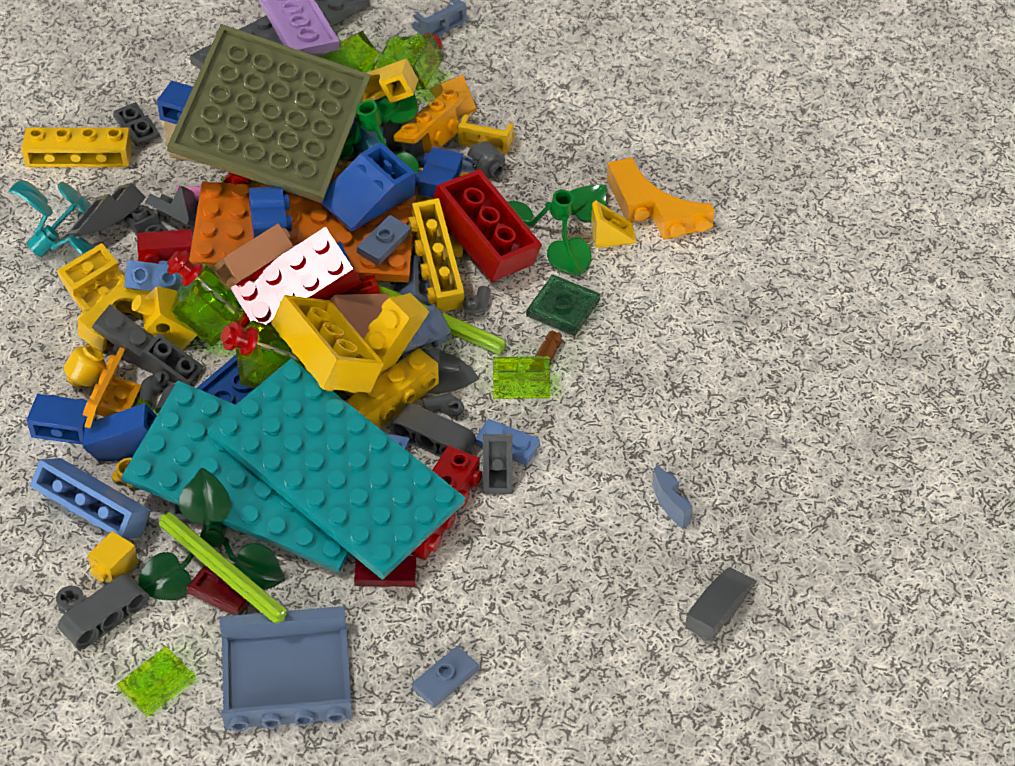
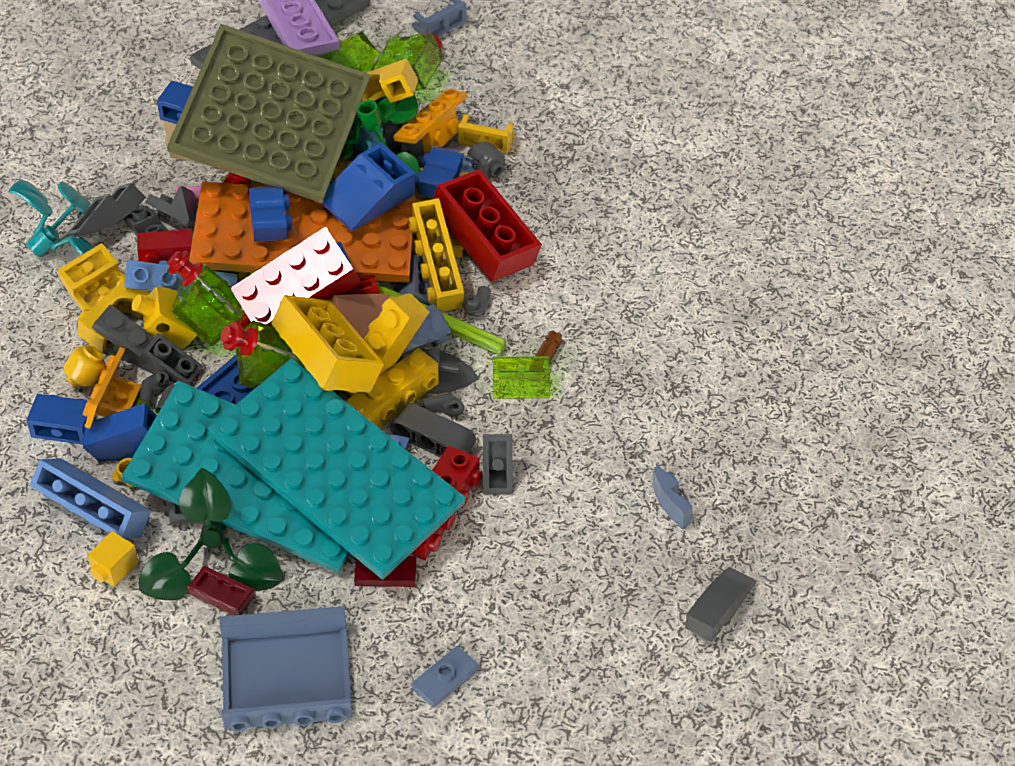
yellow brick [21,127,132,167] -> none
dark grey bush [56,586,85,615] -> none
dark grey beam [58,574,149,650] -> none
dark grey slope [113,102,160,146] -> none
clear neon green plate [117,646,196,718] -> none
lime axle [159,512,287,624] -> none
nougat brick [212,223,294,291] -> none
sand blue plate [357,215,412,266] -> none
light orange slope [429,75,477,119] -> none
medium blue plate [475,419,540,466] -> none
green plant [507,185,607,275] -> none
clear green plate [526,274,601,336] -> none
yellow slope [591,200,637,248] -> none
light orange arch [607,157,715,240] -> none

